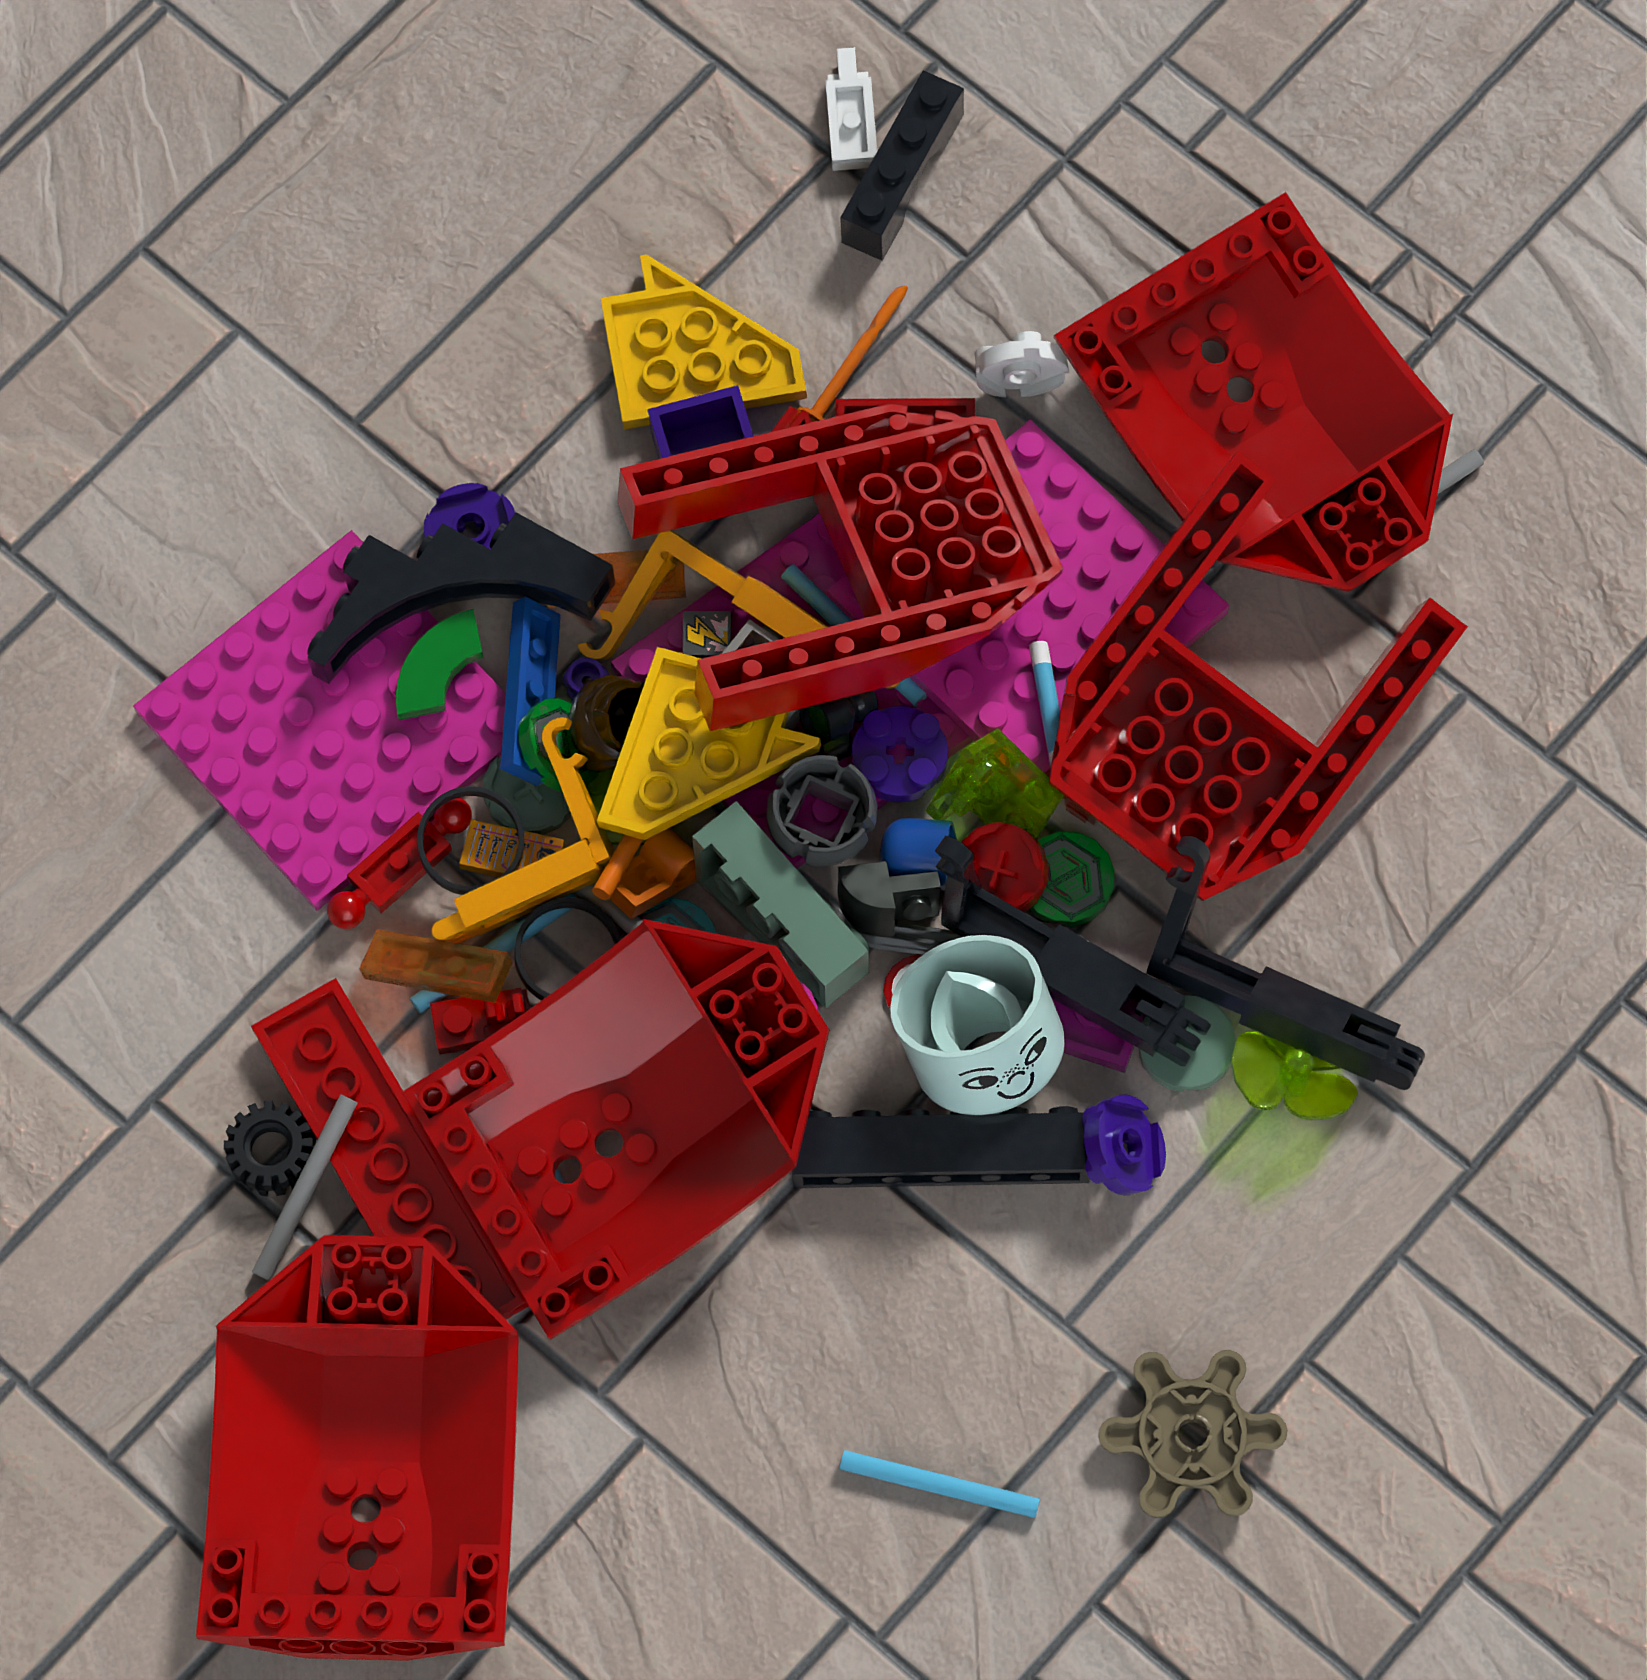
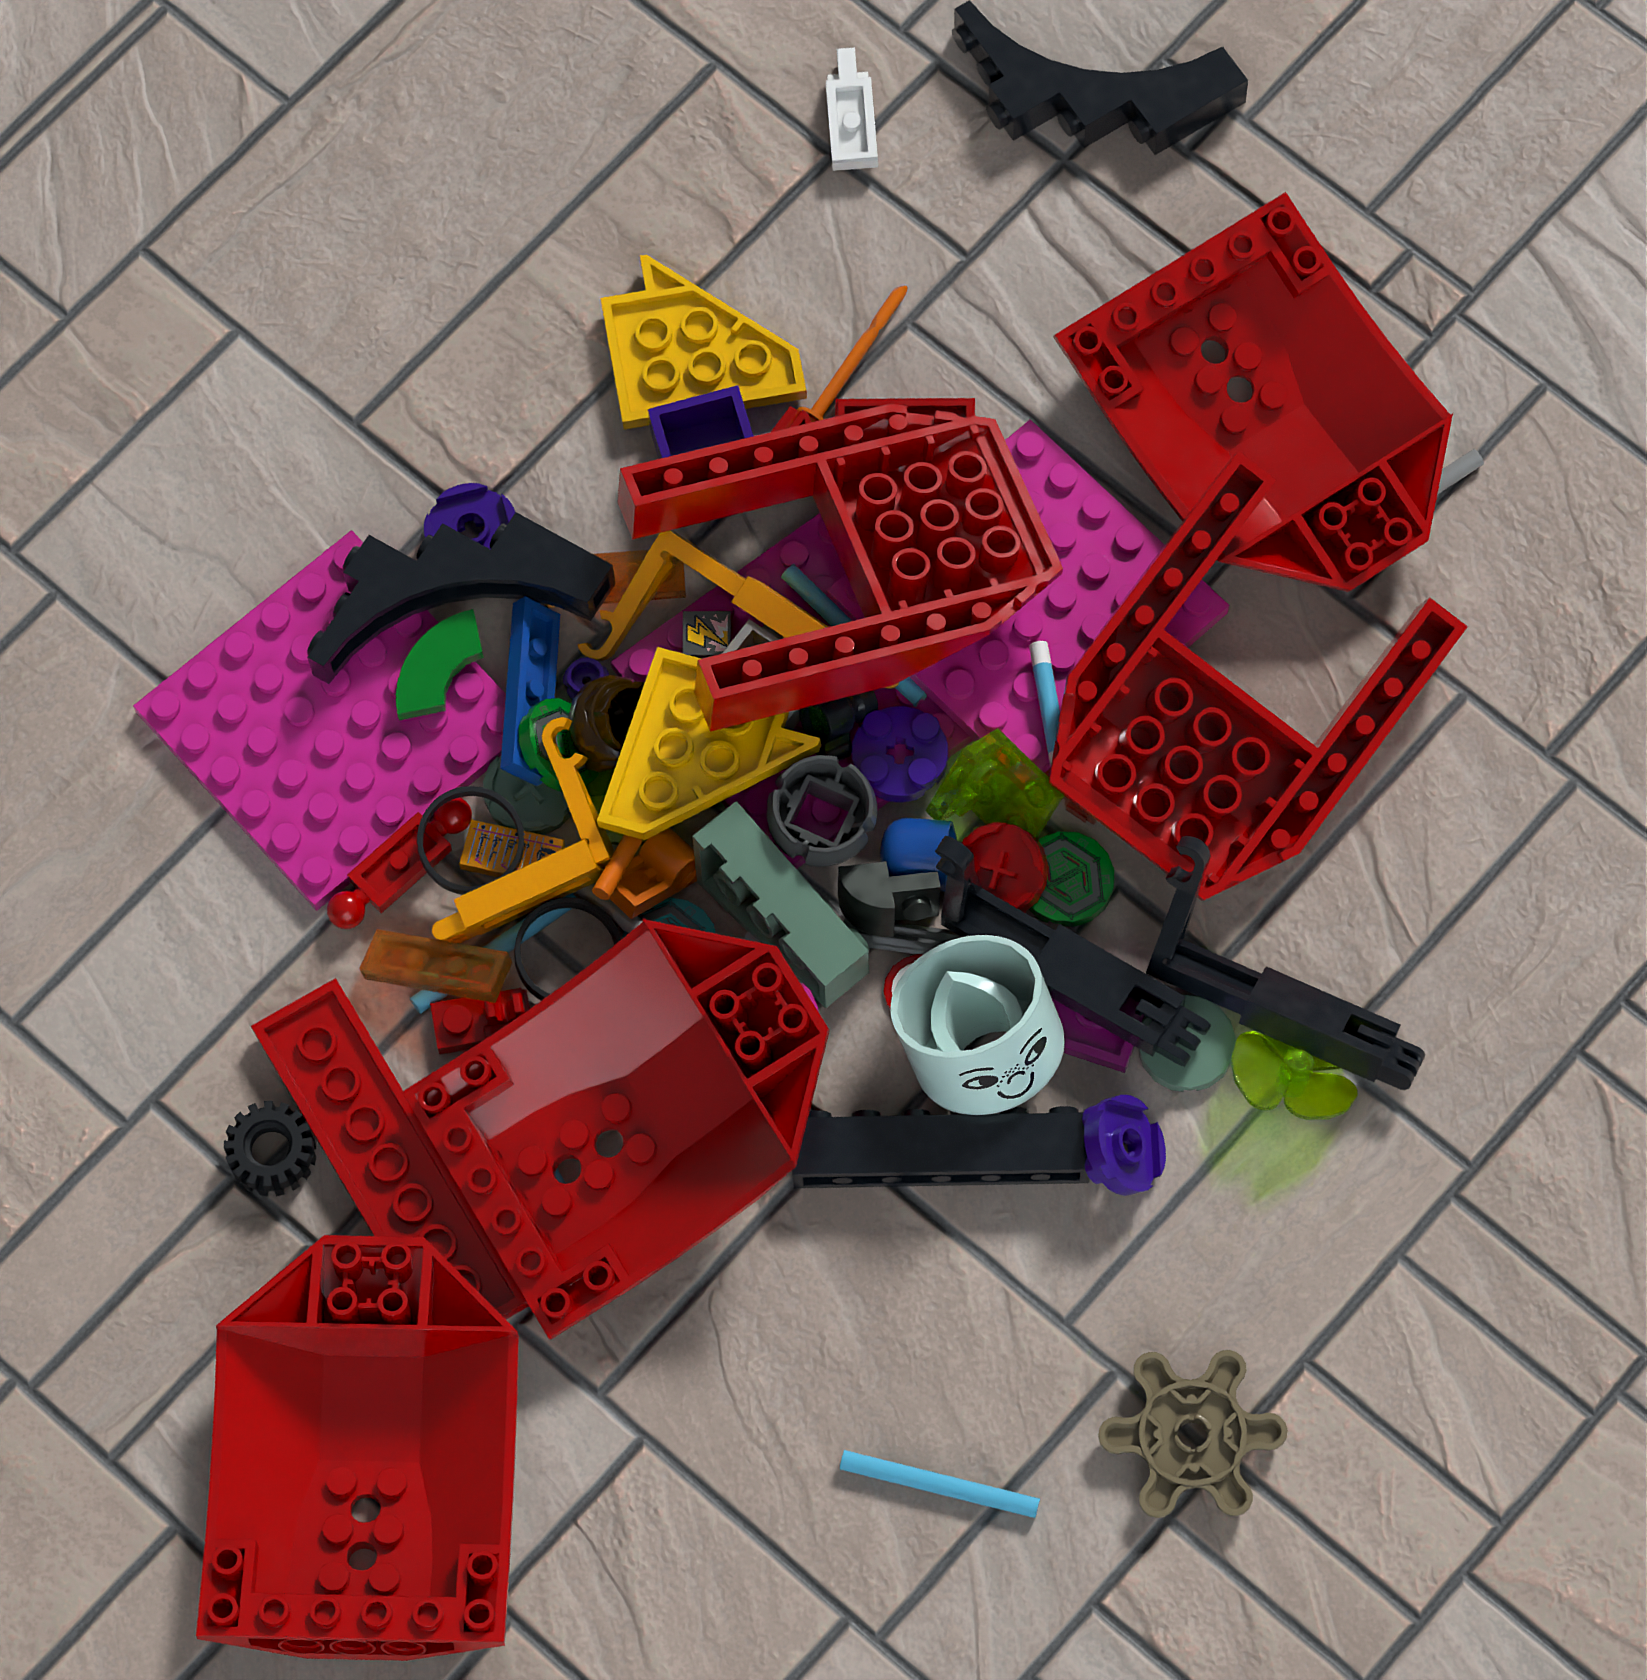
light grey piece [252,1094,358,1281] -> none
black arch [840,70,964,261] -> none
white plate [974,331,1069,397] -> none
none -> black arch [952,0,1248,155]

